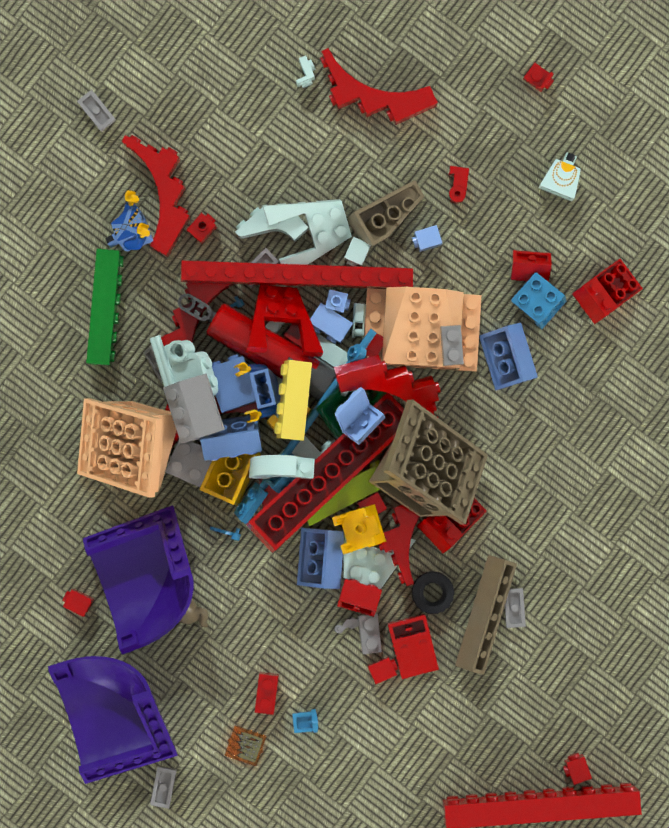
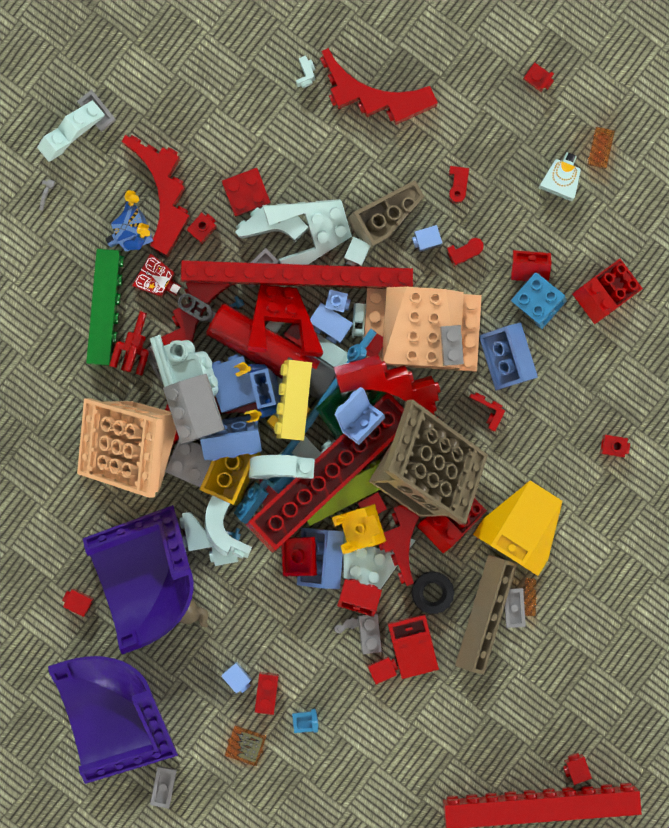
none -> light aqua arch [37,100,105,162]
none -> light grey piece [39,179,55,211]
none -> red plant [109,311,149,376]
none -> red torso [132,254,182,298]
none -> light aqua arch [179,512,239,566]
none -> light aqua arch [205,495,252,558]
none -> light blue brick [221,662,252,693]
none -> red plate [222,168,271,217]
none -> red plate [281,537,317,576]
none -> red leg [446,238,484,267]
none -> red bracket [468,392,505,432]
none -> yellow wedge [473,481,563,576]
none -> clear orange axle [524,578,536,616]
none -> clear orange plate [587,127,615,169]
none -> red brick [600,434,630,458]

